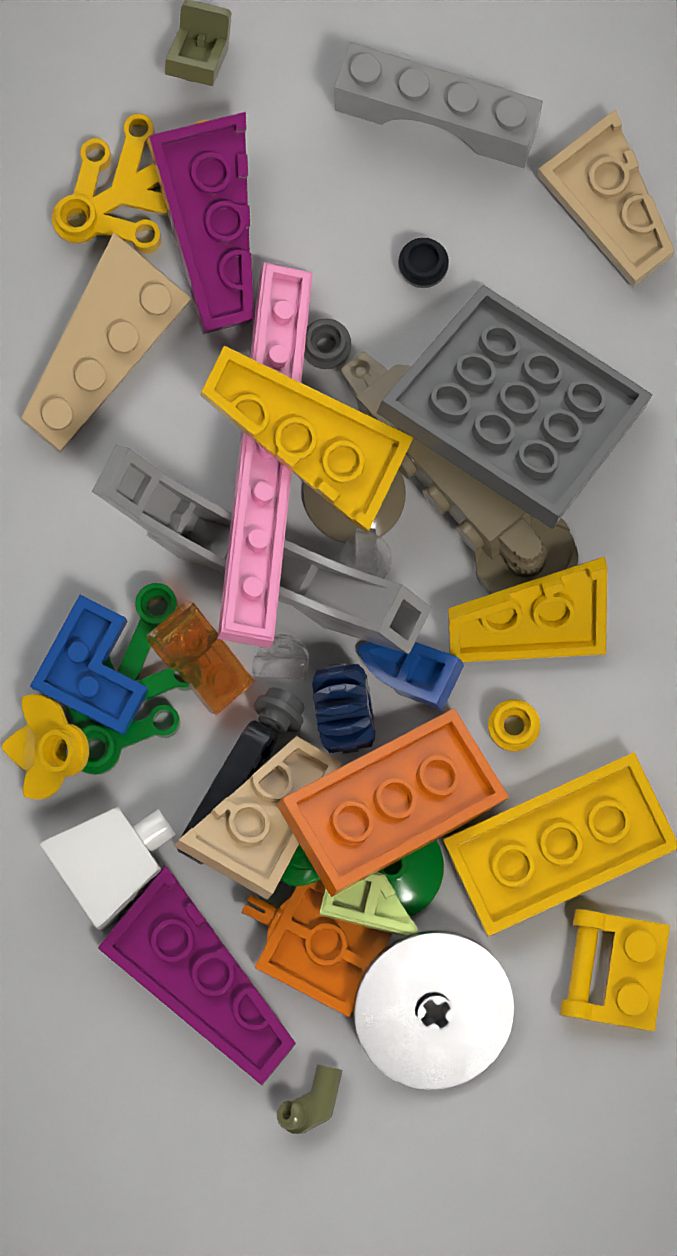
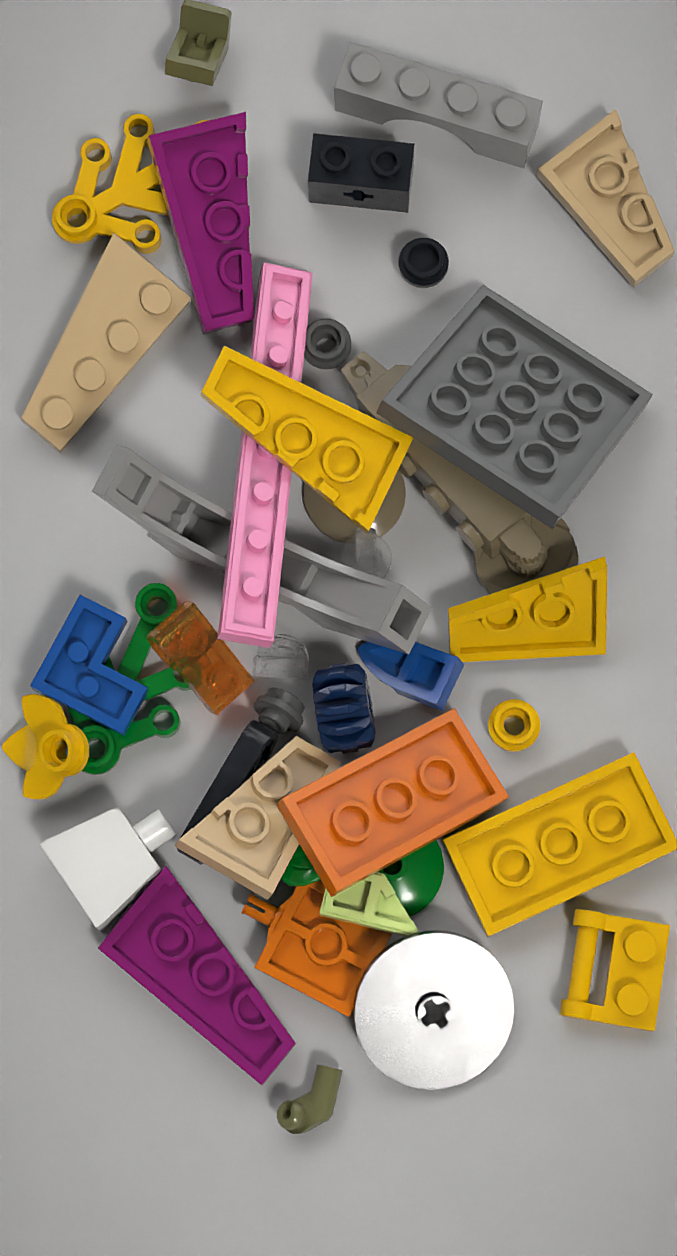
none -> black brick [308,133,415,213]

